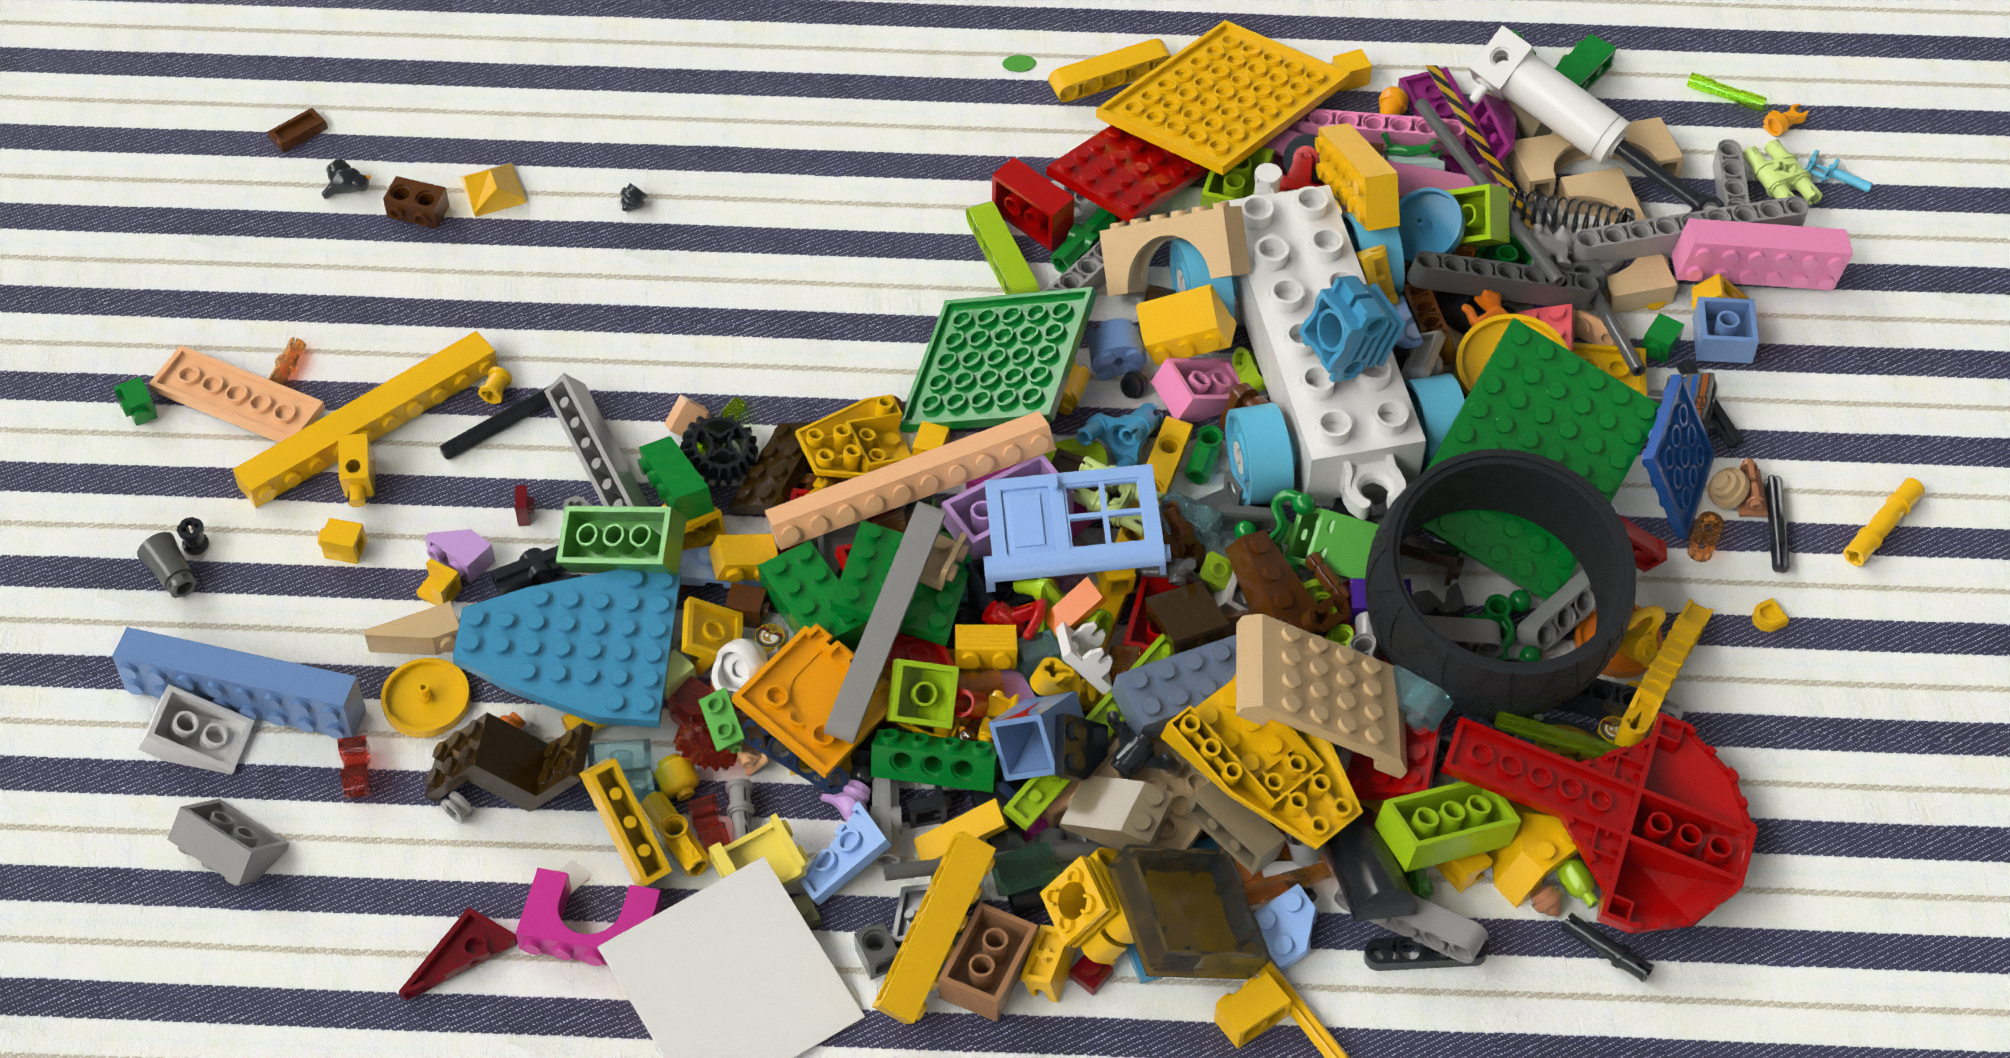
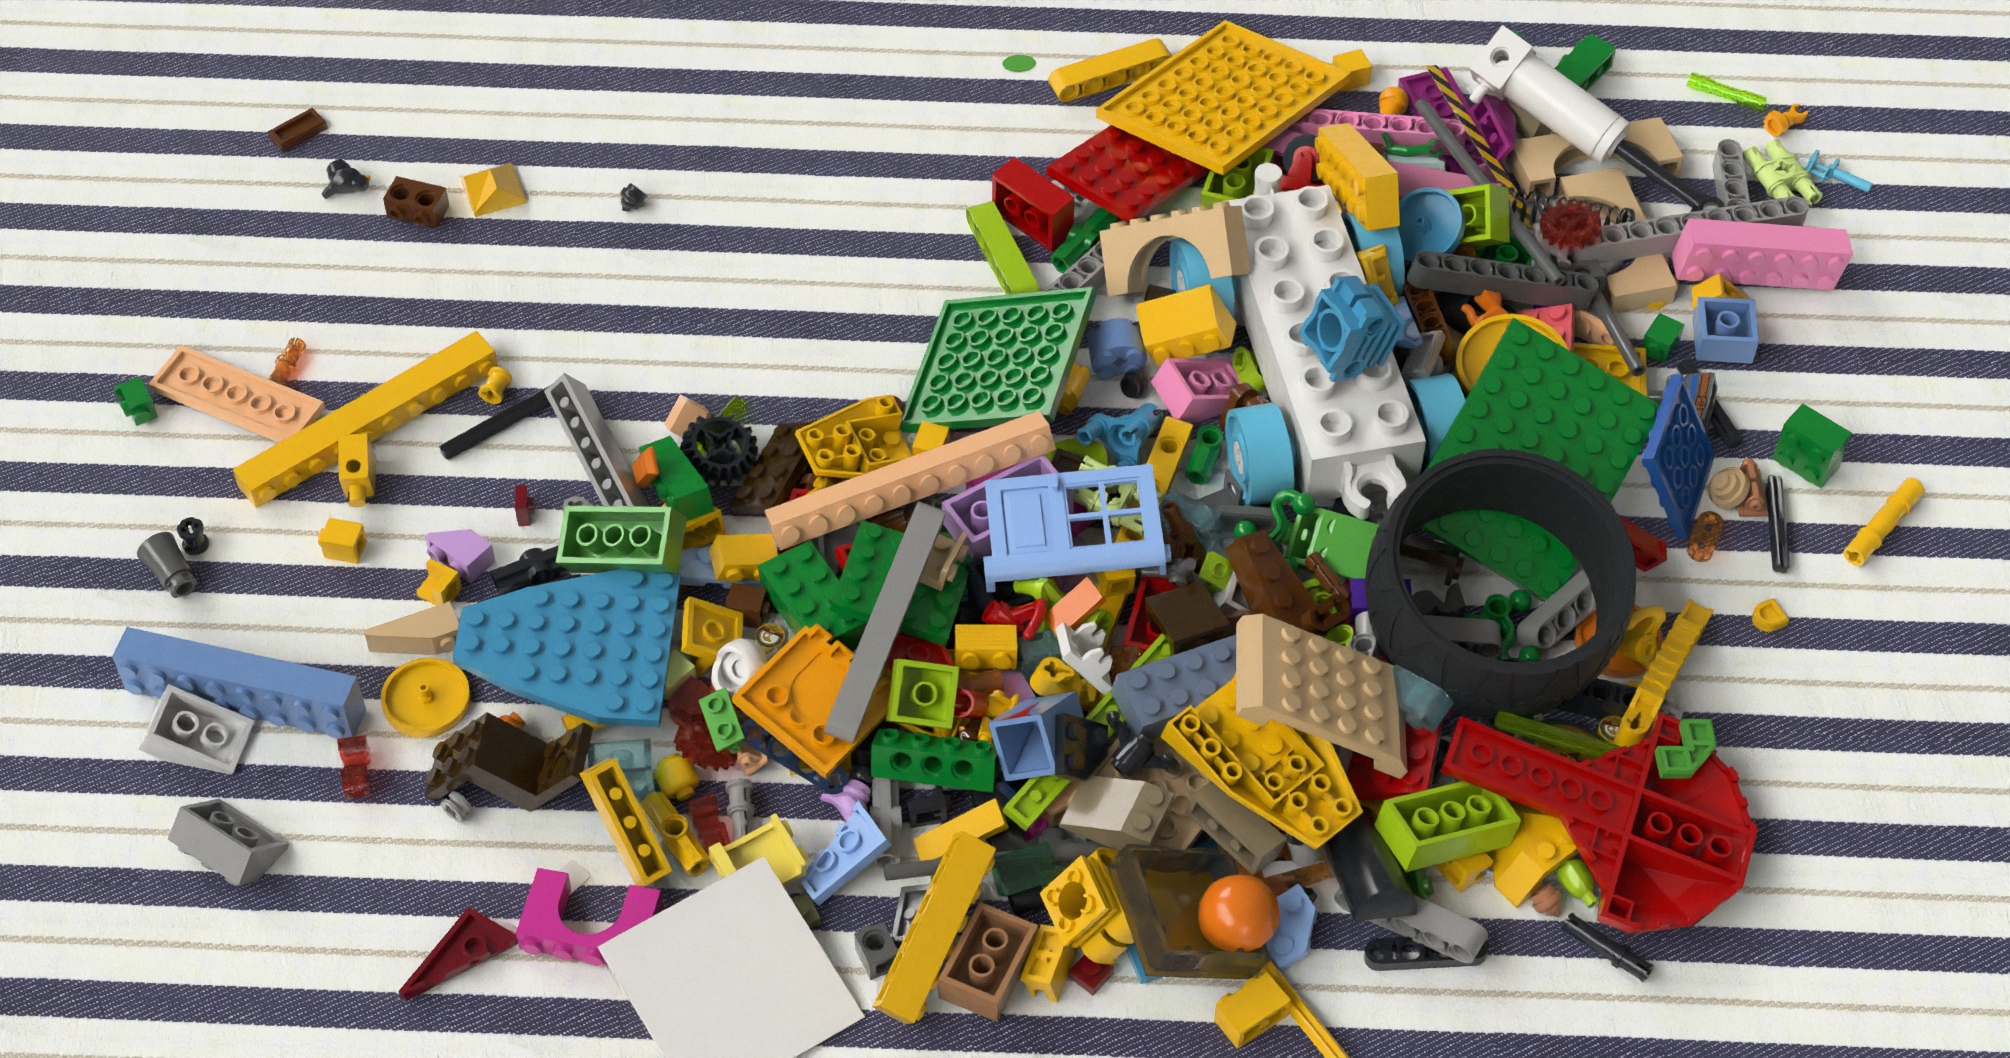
none -> orange tile [632,446,659,489]
none -> orange cylinder [1198,875,1280,954]
none -> clear red gear [1540,199,1601,251]
none -> bright green tile [1654,719,1717,779]
none -> green brick [1772,403,1852,488]

